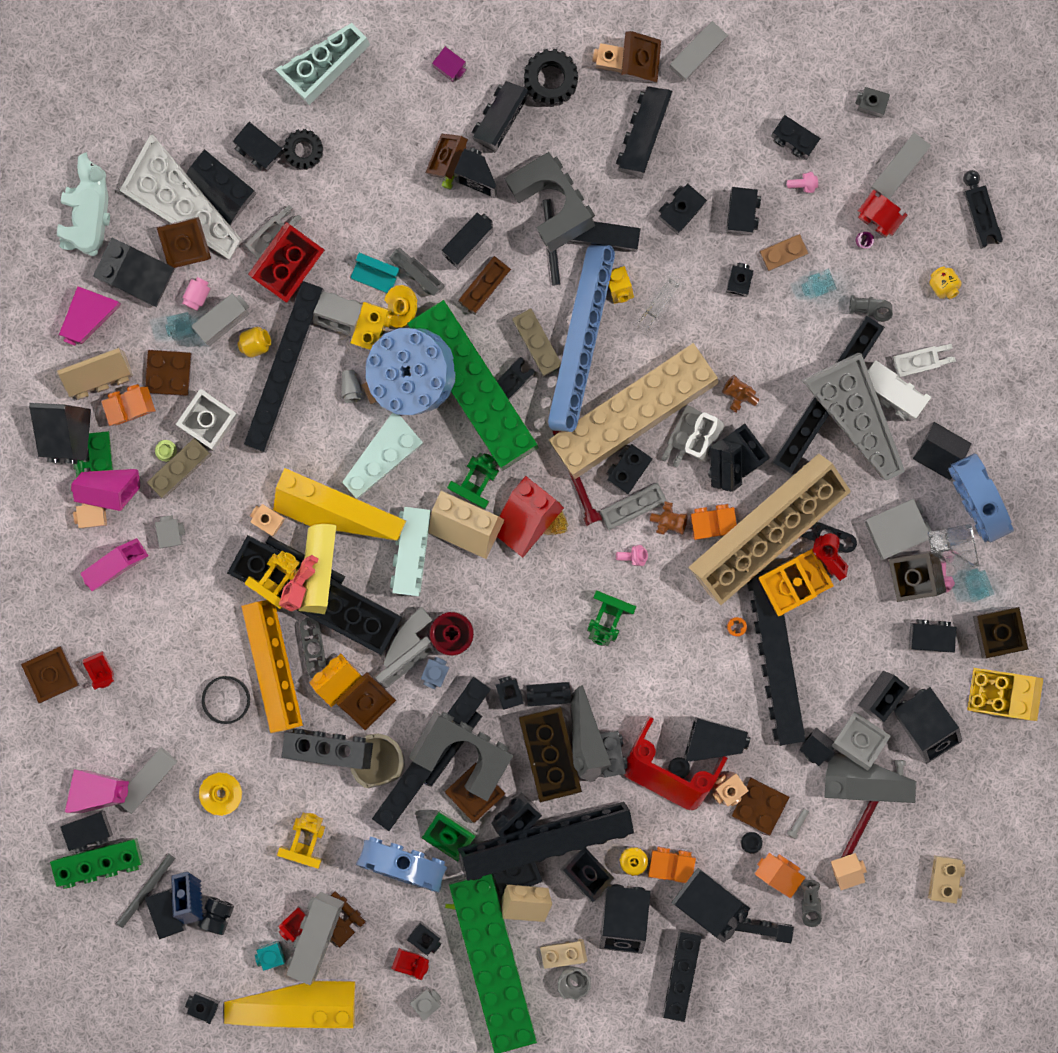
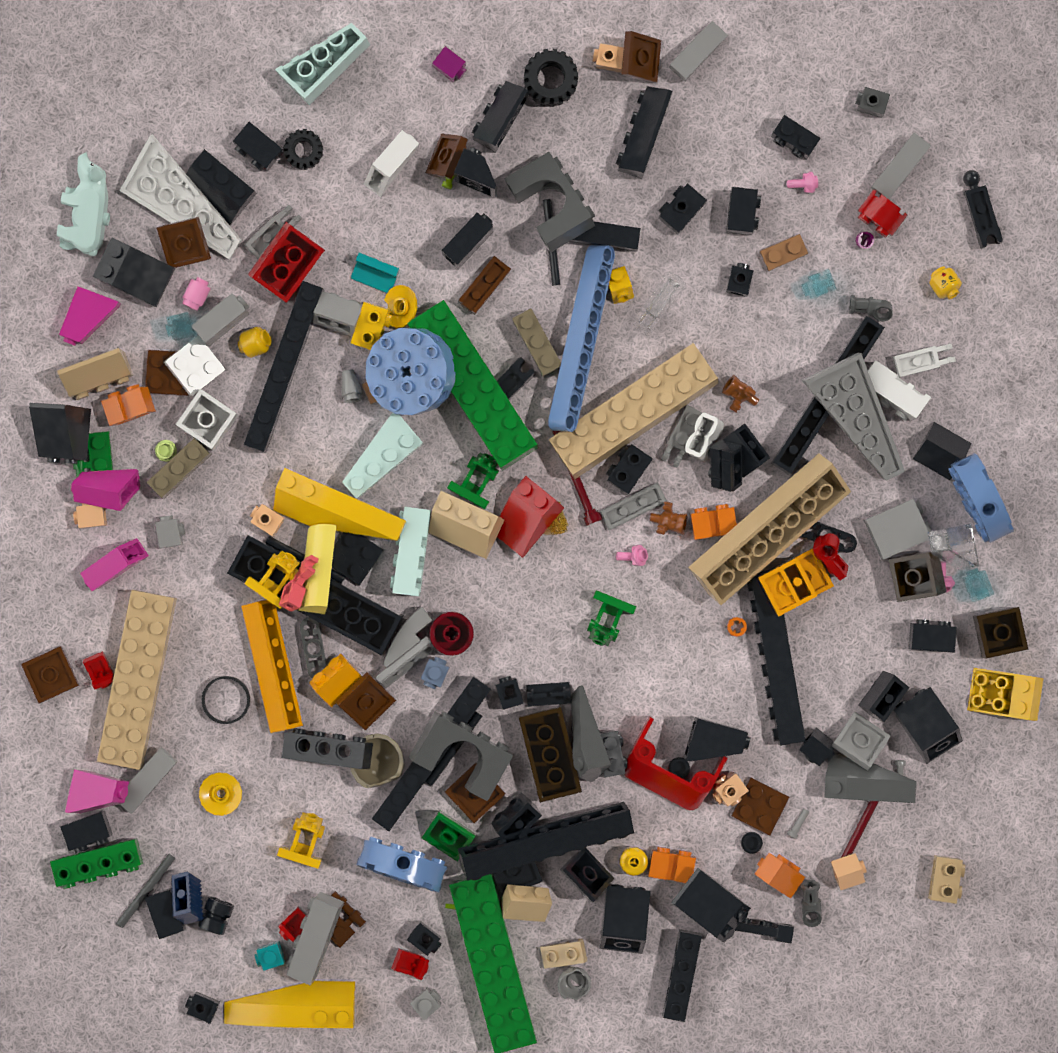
dark grey hinge [390,247,445,296] -> none
none -> tan brick [97,590,177,770]
none -> white plate [164,335,225,396]
none -> black plate [332,532,384,586]
none -> white slope [364,130,419,197]

